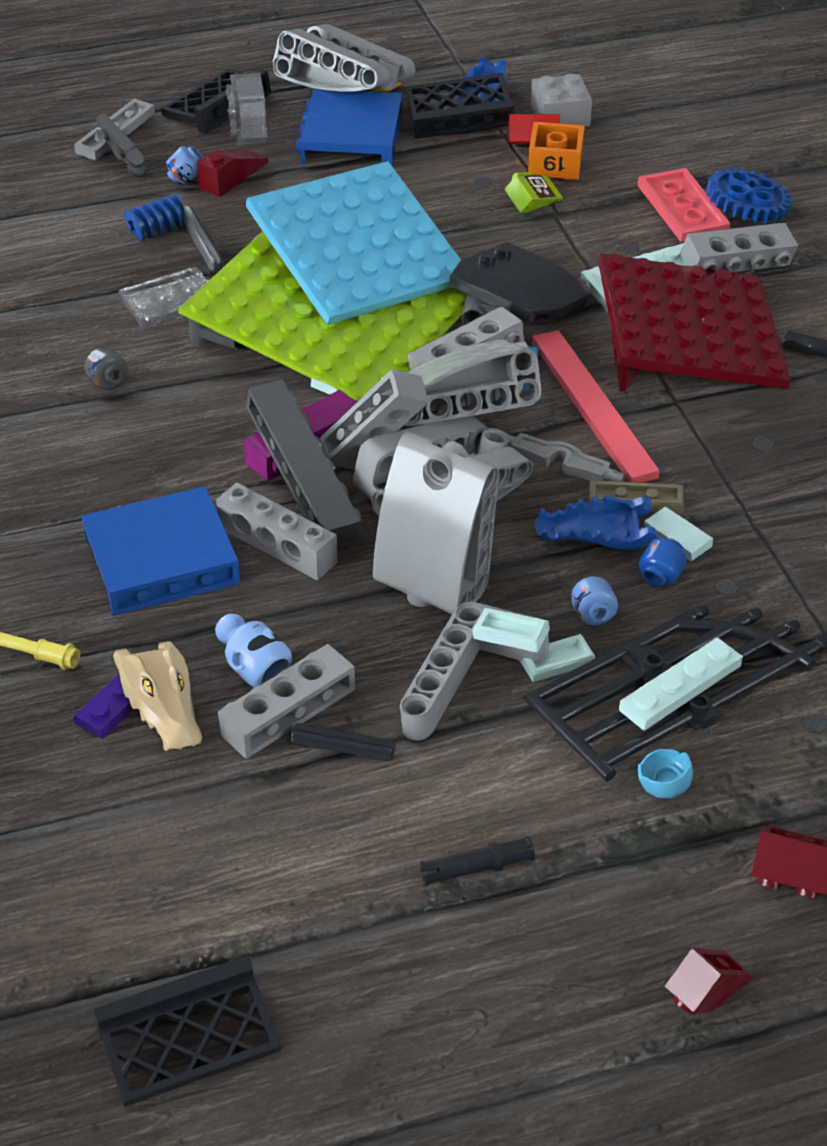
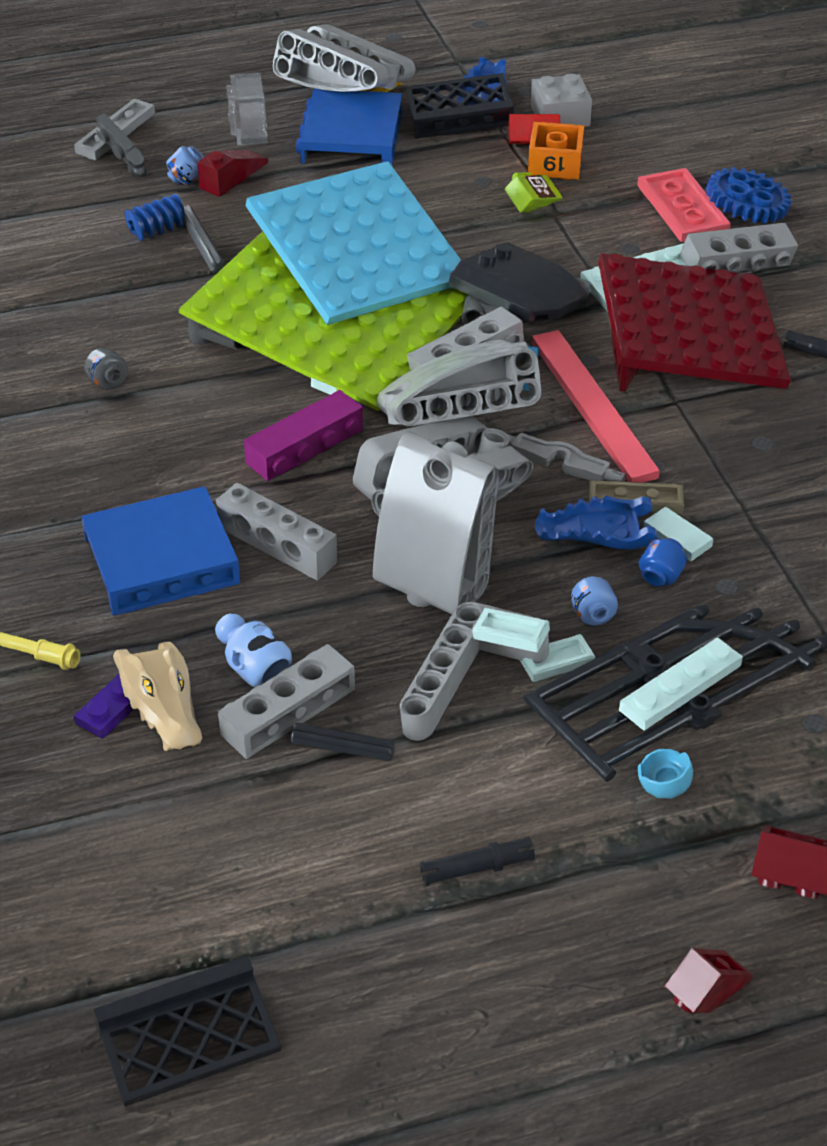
clear plate [119,266,208,329] -> none
black fence [161,69,272,134] -> none
dark grey brick [246,379,362,545] -> none
light grey brick [320,369,429,470] -> none

